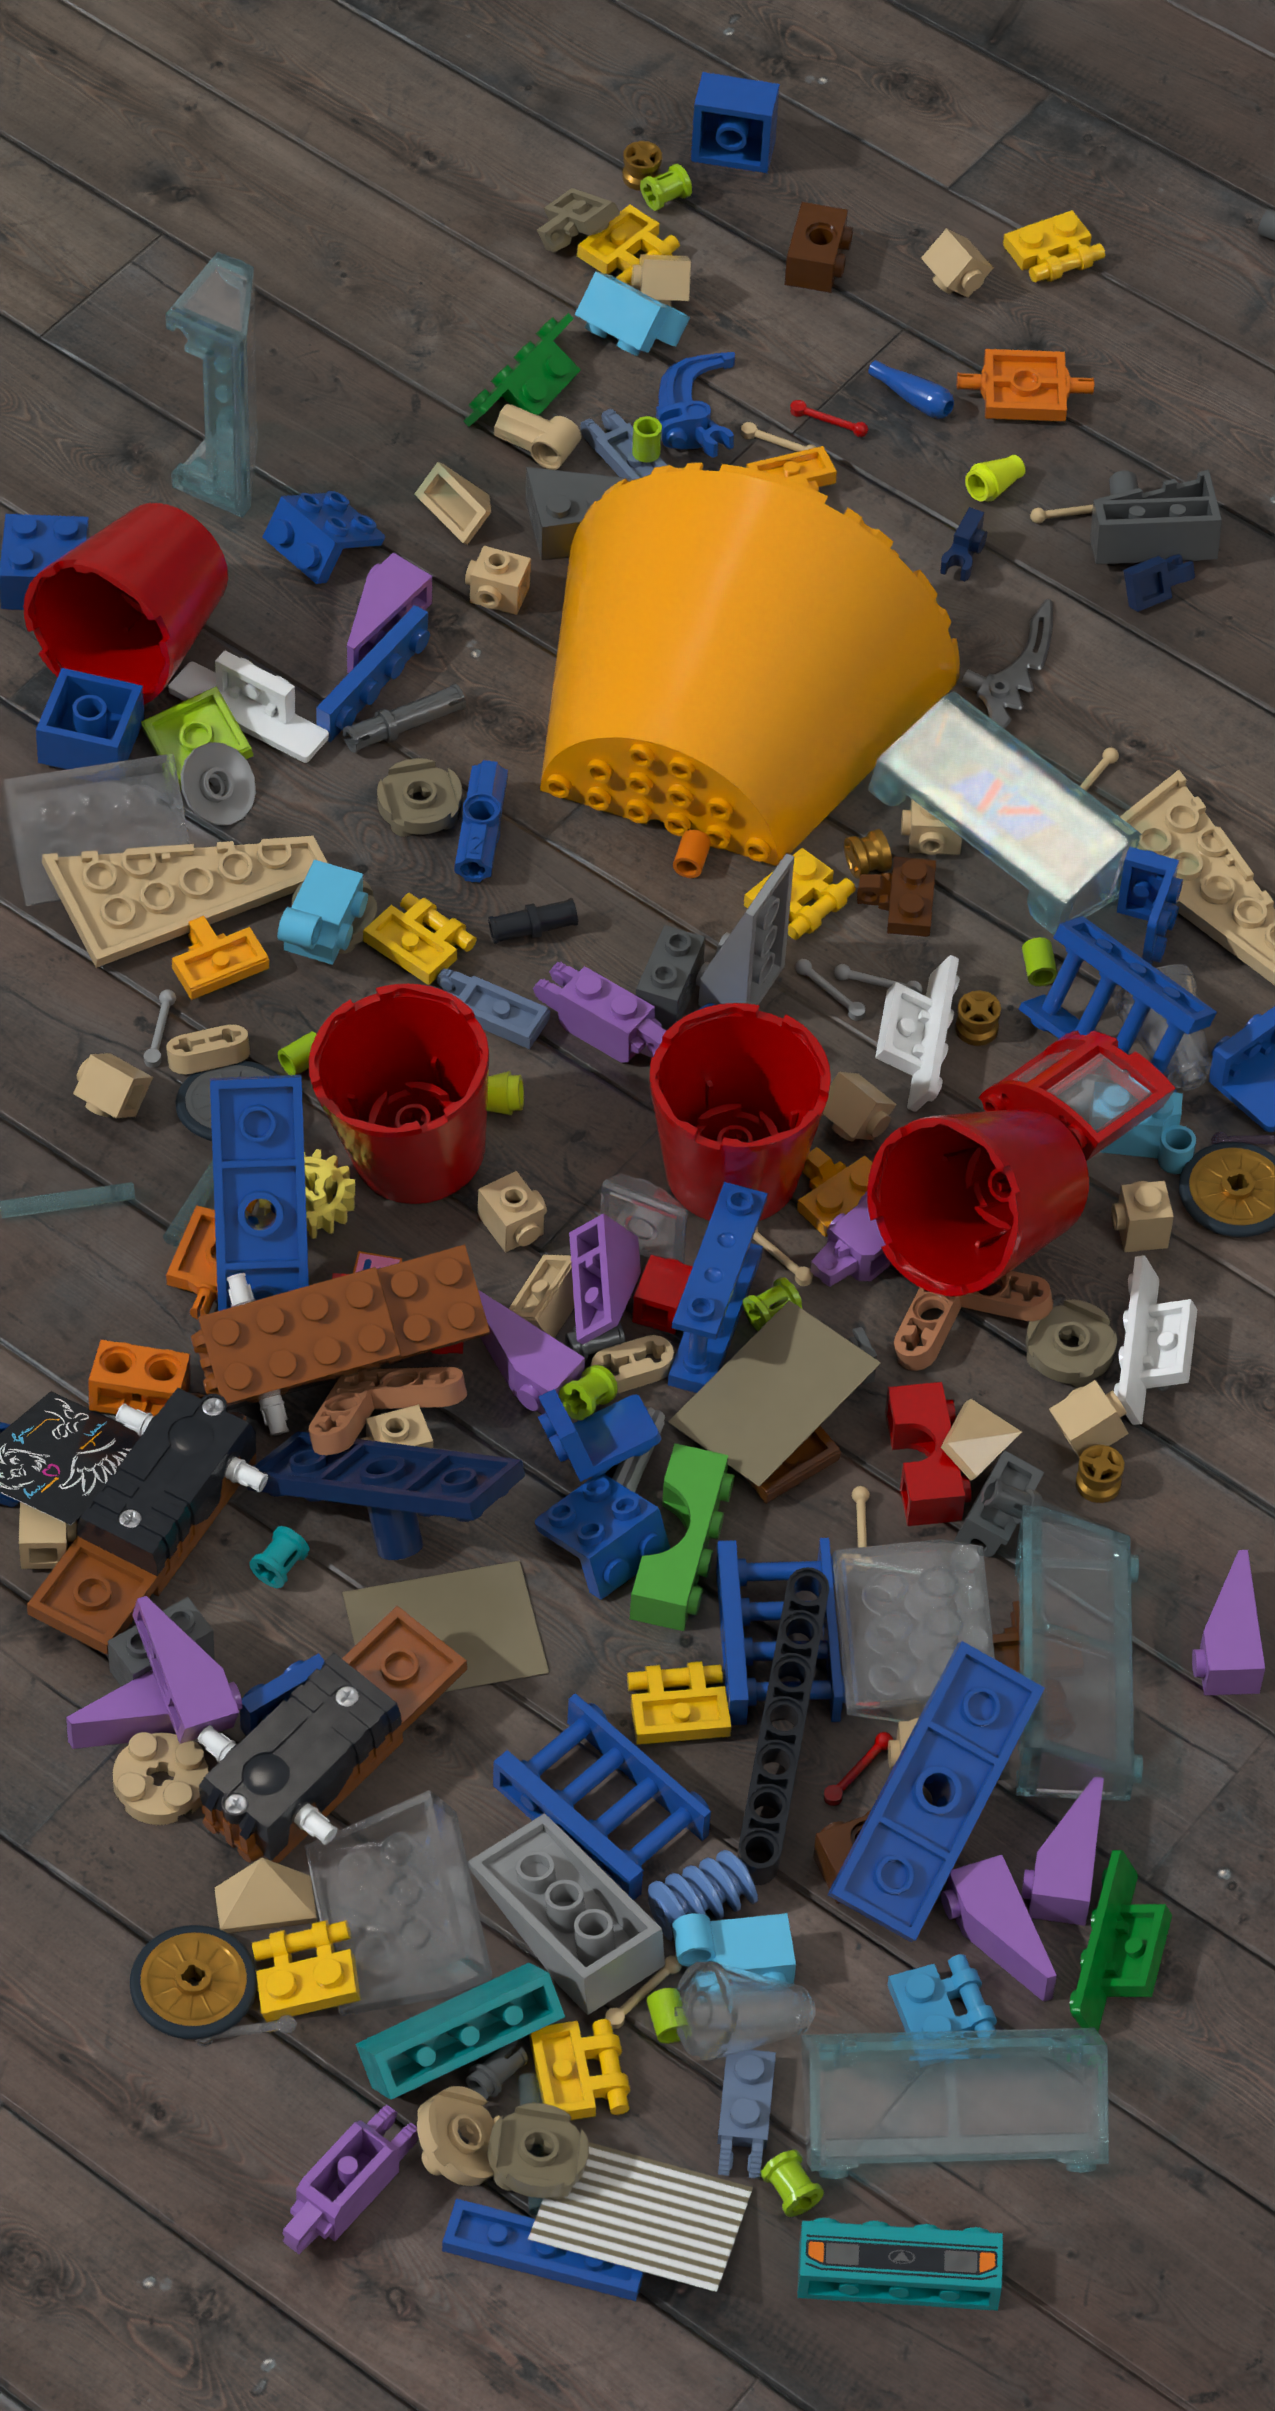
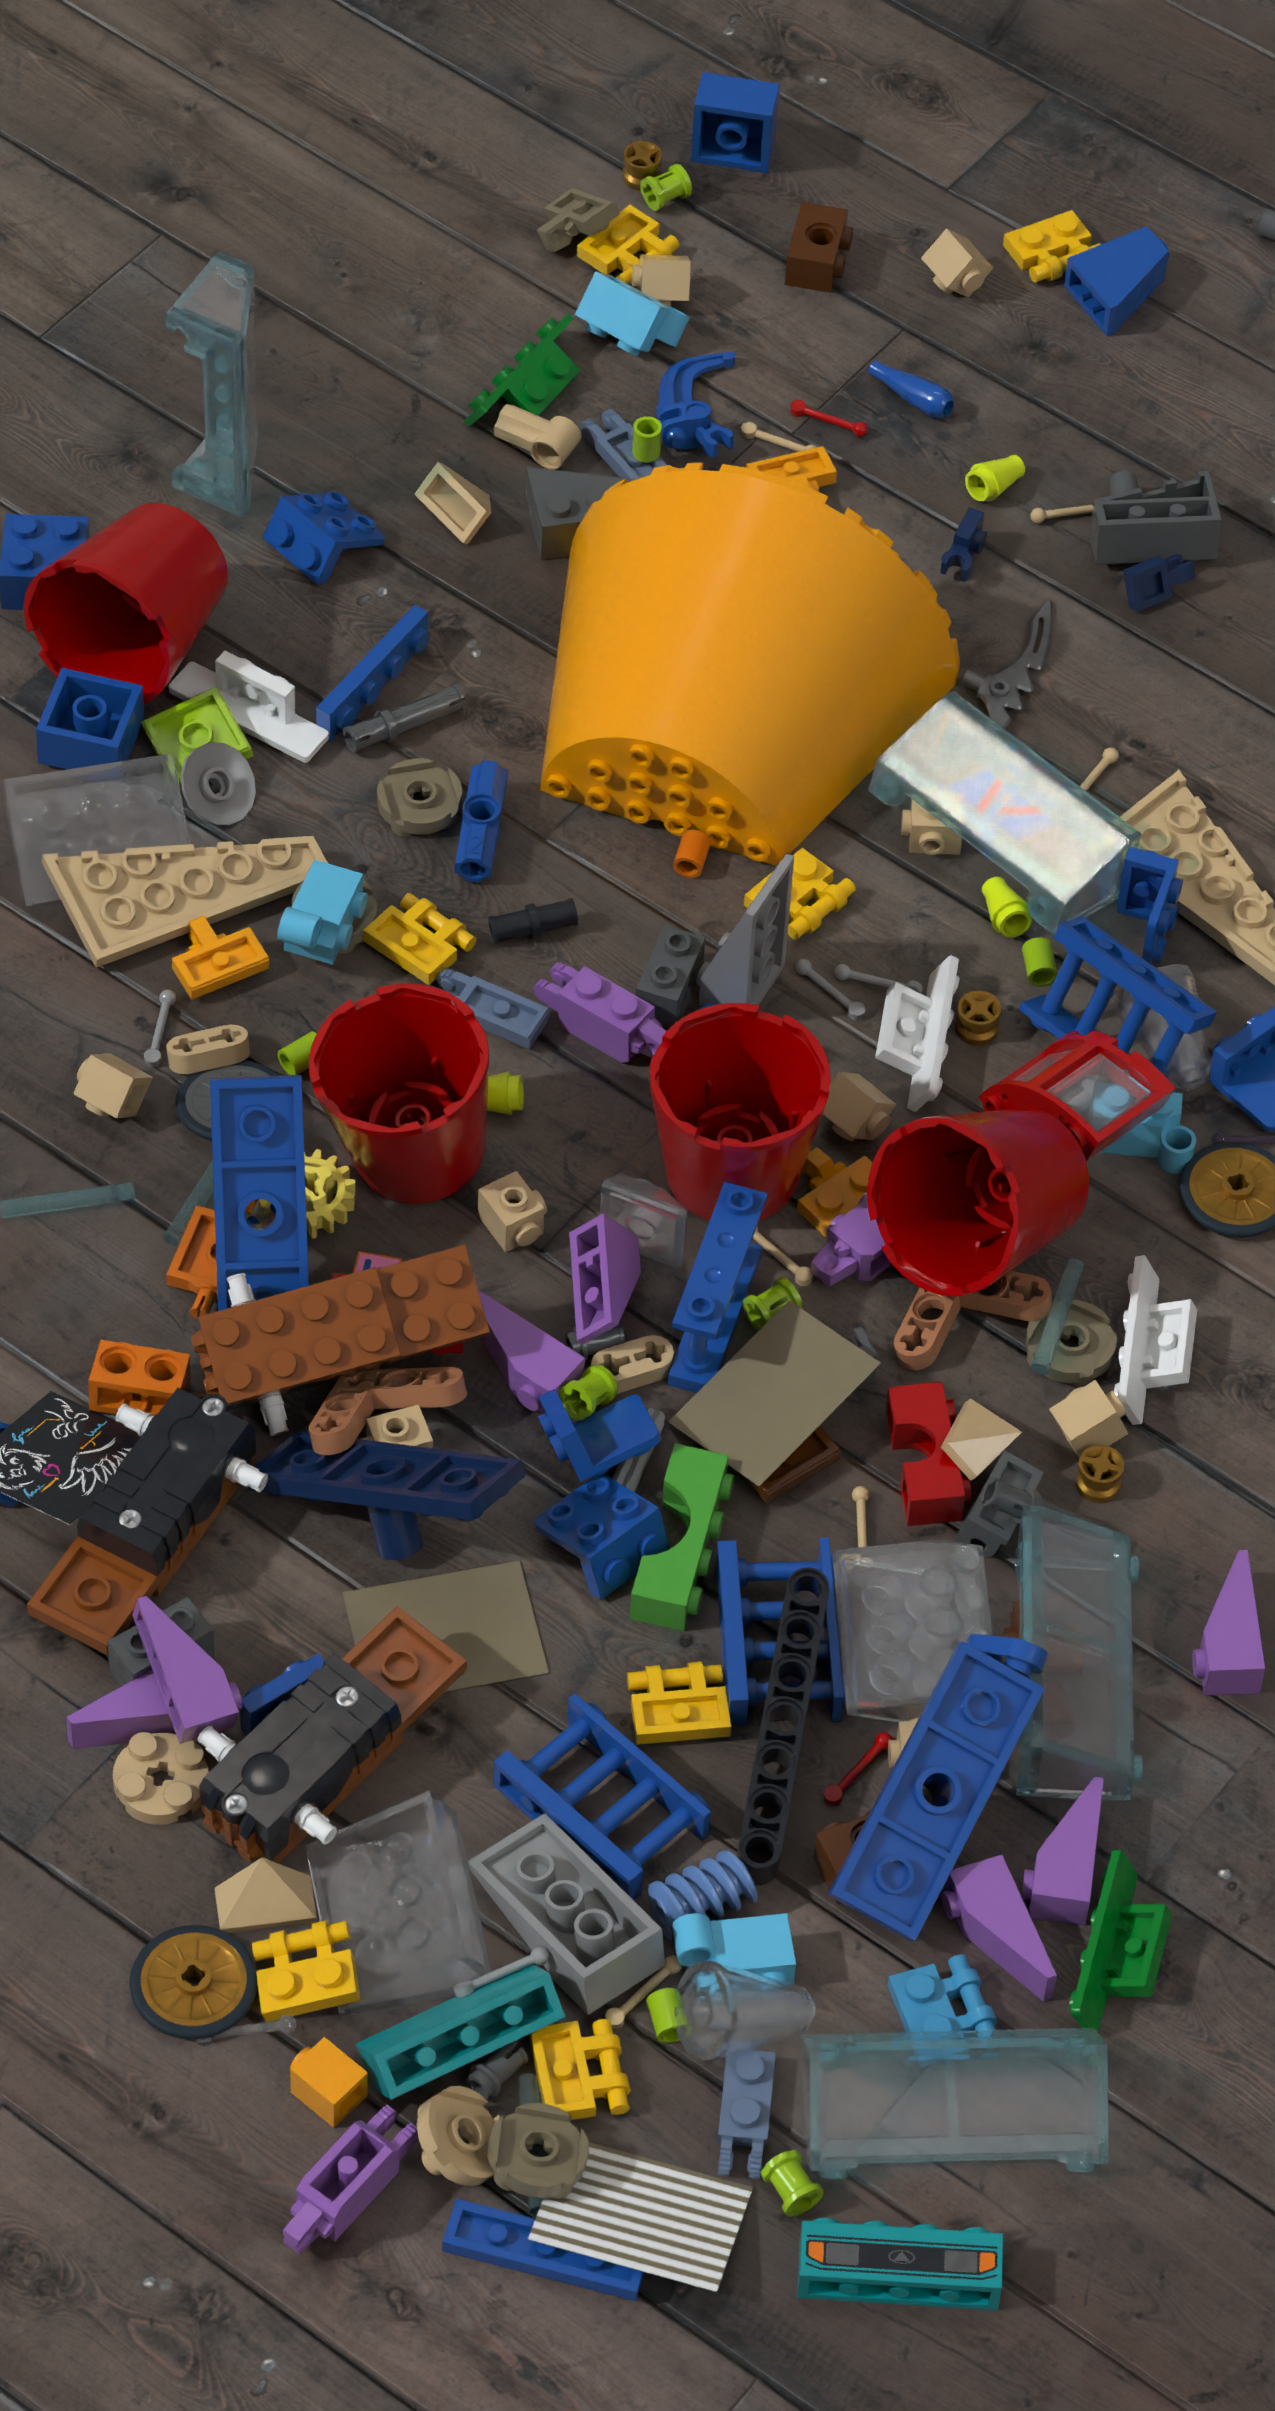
tan brick [19,1502,77,1569] -> none
teal bush [249,1526,310,1589] -> none
medium lavender slope [347,553,432,673] -> none
tan brick [465,546,531,615] -> none
tan slope [509,1254,574,1338] -> none
red brick [632,1255,693,1334] -> none
pearl gold wheel [844,829,892,879] -> none
reddish brown hinge [857,856,936,937] -> none
orange plate [956,349,1094,421] -> none
tan brick [1112,1181,1174,1252] -> none
none -> light orange brick [290,2037,368,2128]
none -> light grey hinge [453,1946,549,1998]
none -> blue plate [967,1634,1048,1678]
none -> neon yellow cone [982,877,1032,938]
none -> clear light blue bar [1031,1258,1084,1375]
none -> blue slope [1064,226,1169,336]

